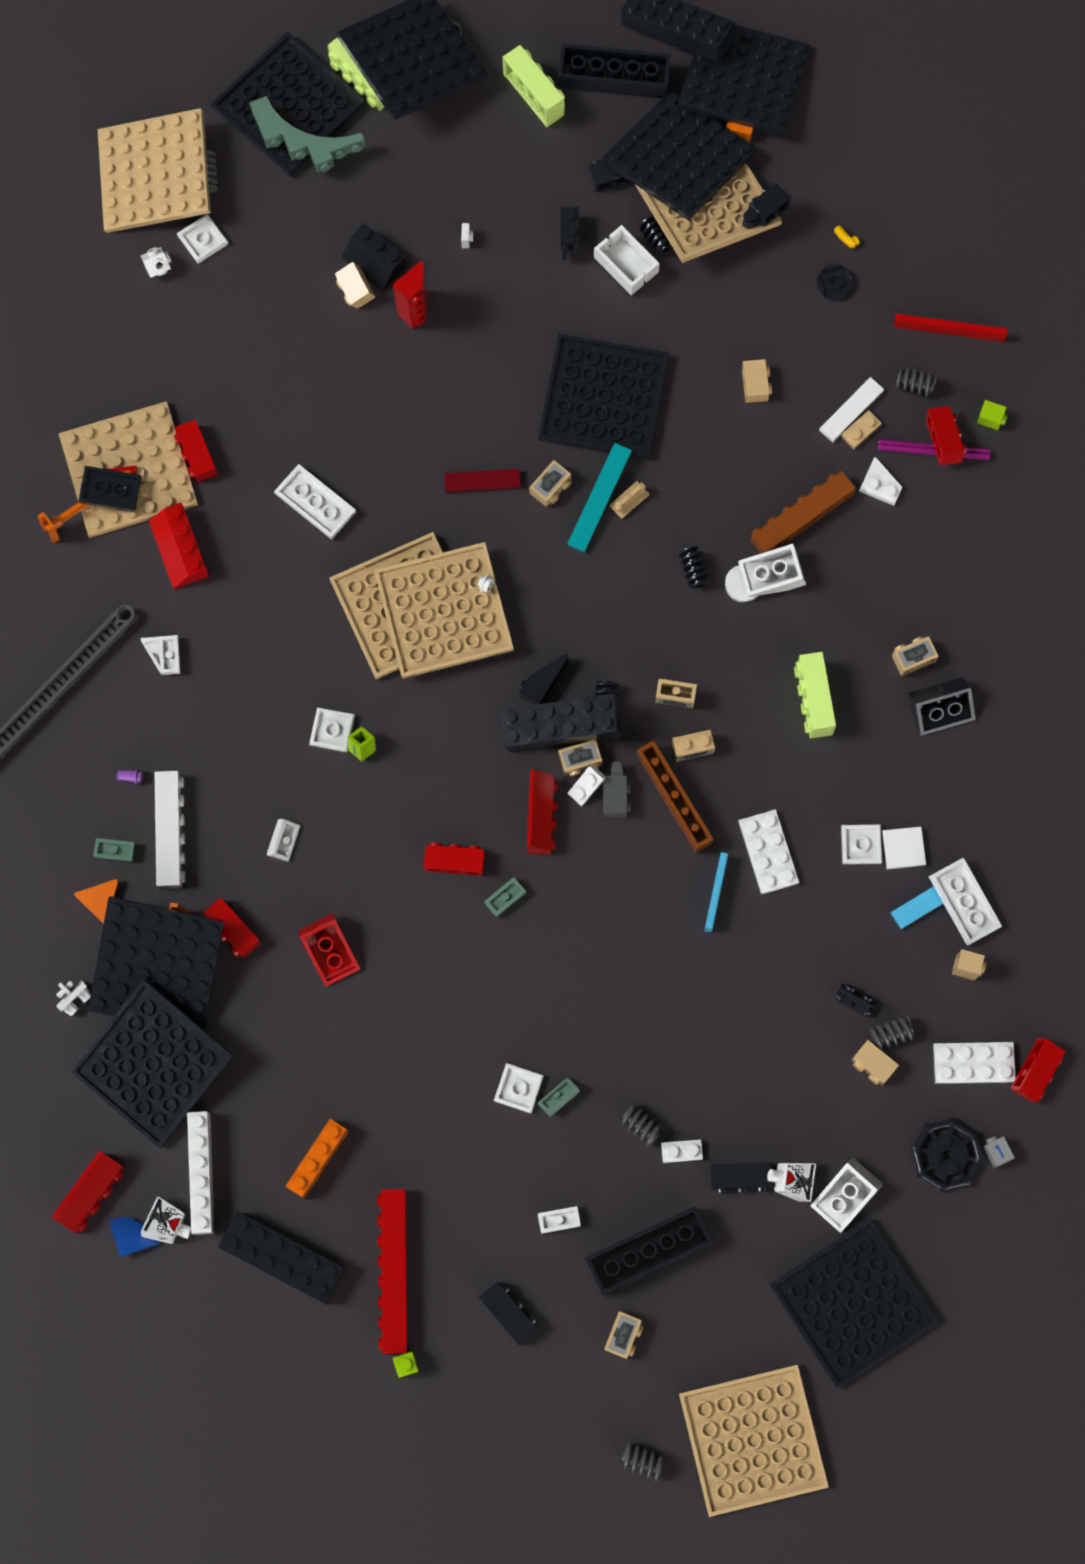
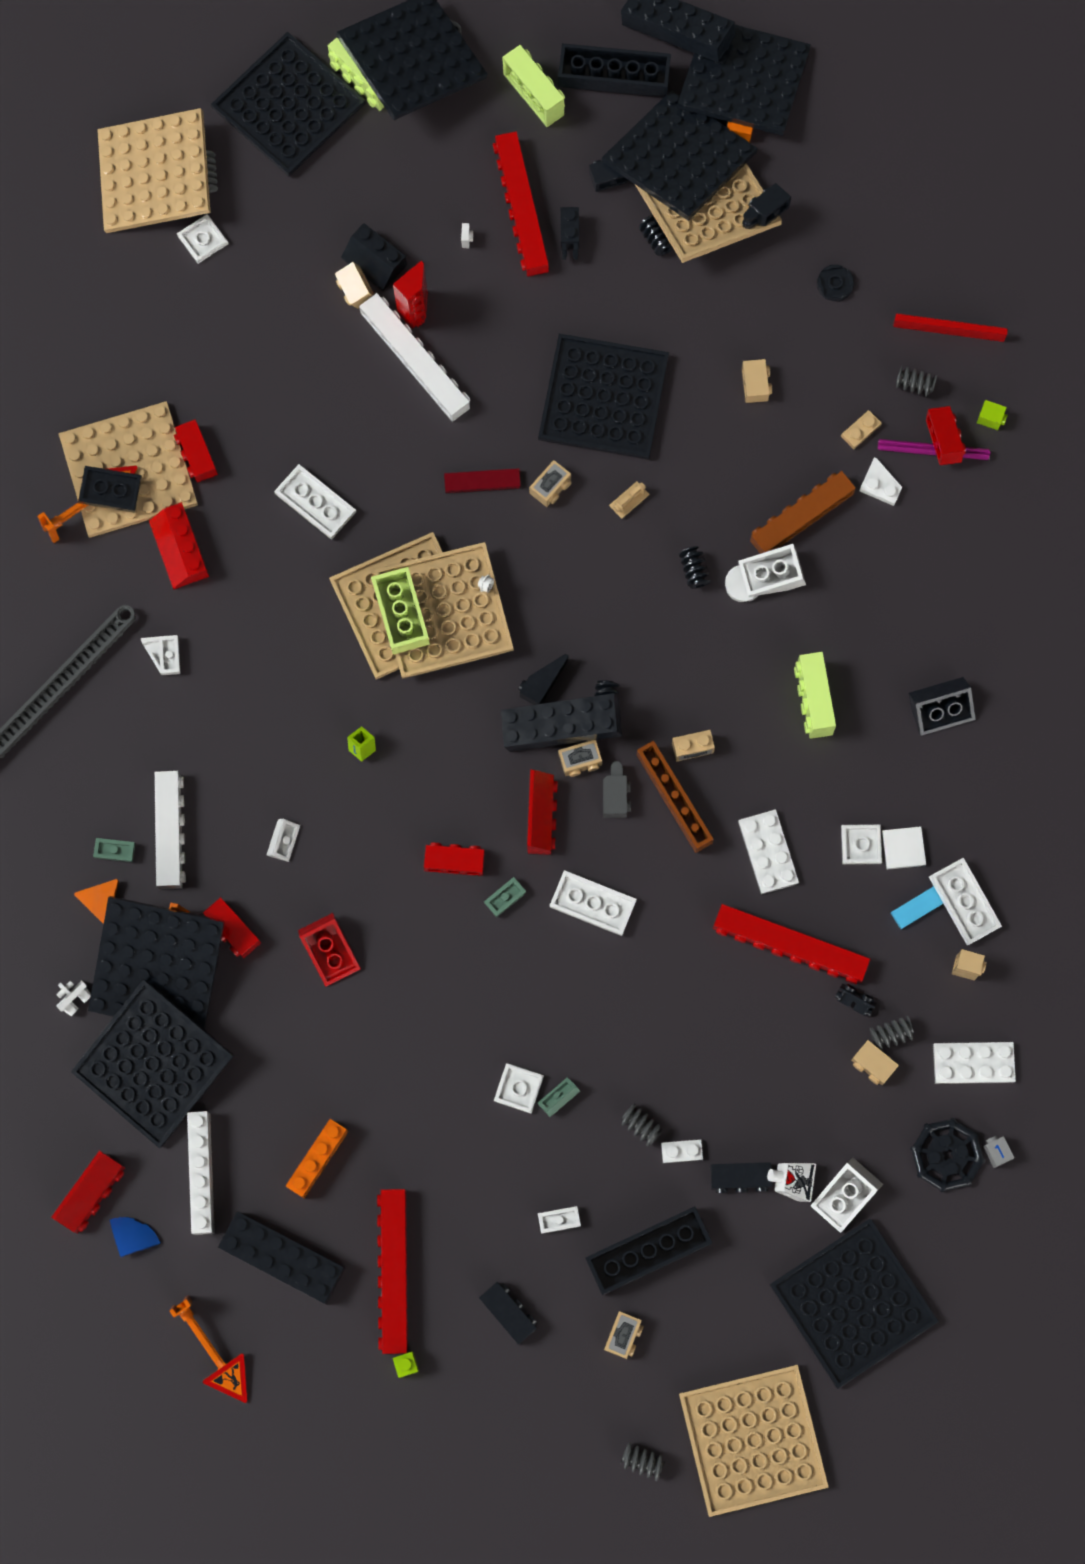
medium lavender pin [117,769,143,784] -> none
white brick [141,247,171,278] -> none
white torso [141,1197,191,1244] -> none
sand green arch [250,96,366,173] -> none
white tile [309,707,355,753] -> none
teal tile [567,443,632,553] -> none
white plate [568,764,606,806] -> none
white piece [594,225,659,296] -> none
tan brick [655,679,697,709] -> none
medium azure tile [704,852,728,932] -> none
white tile [819,377,884,442] -> none
yellow arm [834,226,860,248] -> none
brick [892,636,939,676] -> none
red brick [1010,1038,1066,1103] -> none
none -> piece [170,1295,247,1403]
none -> white brick [359,293,470,422]
none -> yellowish green brick [371,567,430,655]
none -> red brick [492,131,549,277]
none -> white plate [549,870,637,936]
none -> red brick [713,904,870,985]

